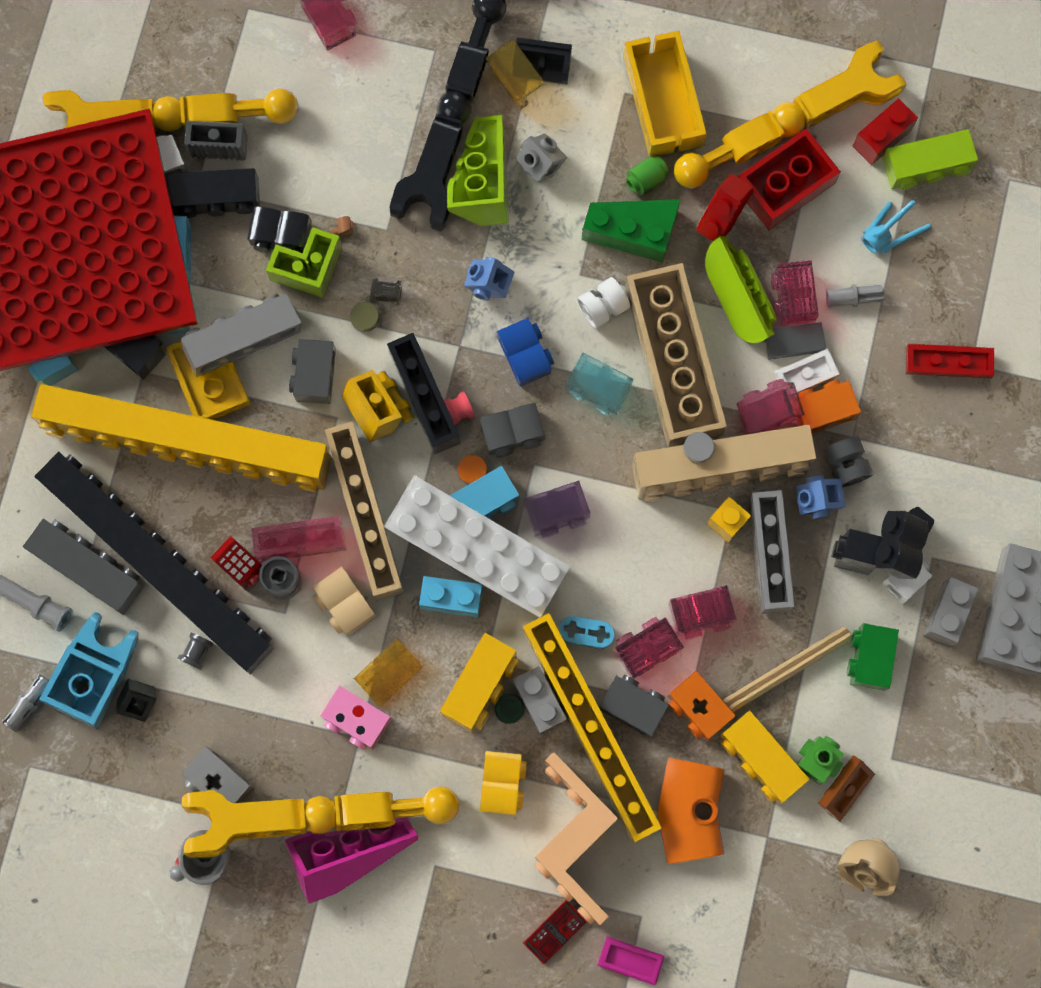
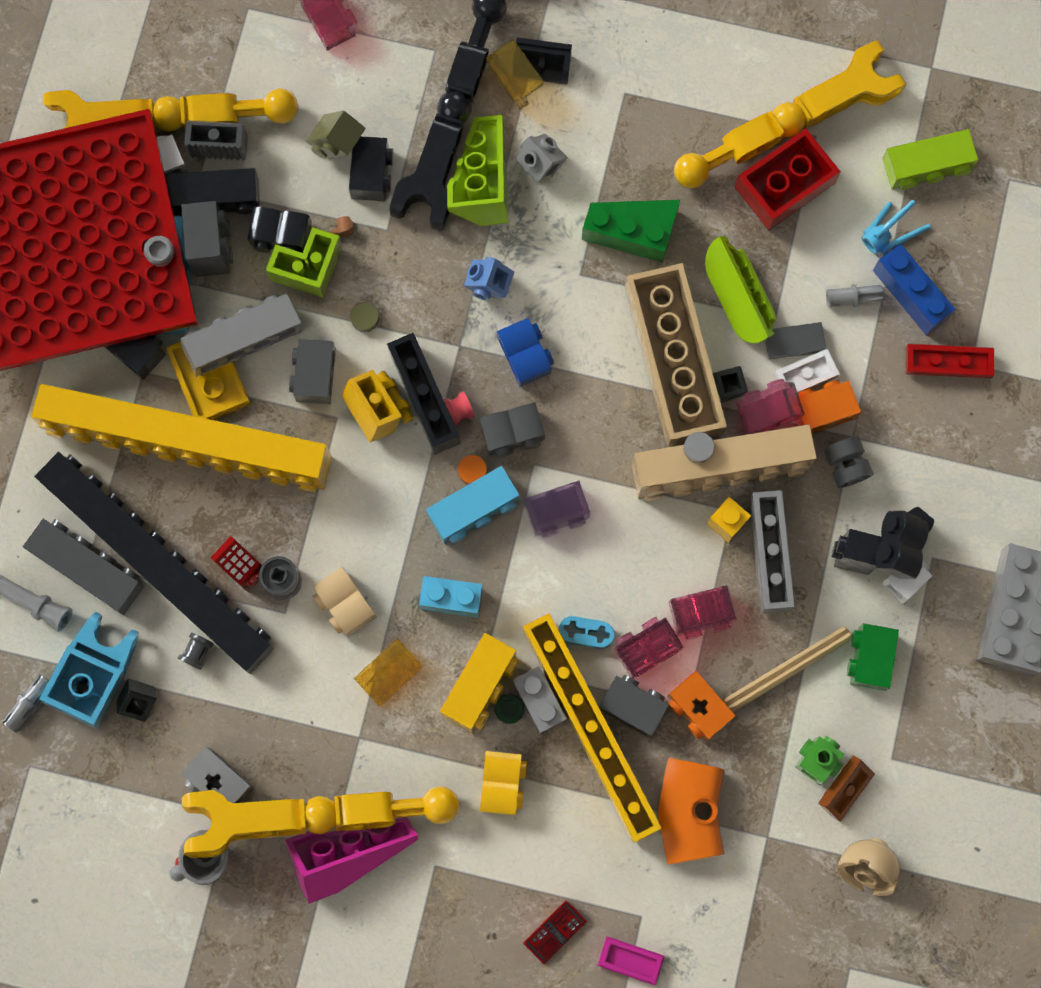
medium azure brick [28,355,78,386] -> none
clear pink brick [251,516,346,563] -> none
bright pink brick [321,685,392,750] -> none
tan brick [325,421,404,601] -> none
clear smoke bush [370,277,402,306] -> none
white brick [384,476,570,618] -> none
light nougat bracket [535,752,618,925] -> none
clear light blue brick [566,353,634,415] -> none
white wheel [577,277,630,329] -> none
yellow piece [623,30,707,157] -> none
bright green brick [626,155,669,195] -> none
red brick [696,174,754,241] -> none
yellow brick [720,710,810,804] -> none
clear pink brick [771,260,819,325] -> none
medium blue brick [795,476,845,519] -> none
red brick [852,98,918,166] -> none
light grey brick [923,577,978,647] -> none
none -> light grey tile [144,236,175,267]
none -> dark grey brick [181,201,233,277]
none -> olive brick [306,111,366,159]
none -> black brick [349,136,394,201]
none -> pearl dark grey slope [713,366,748,403]
none -> blue brick [873,244,956,336]

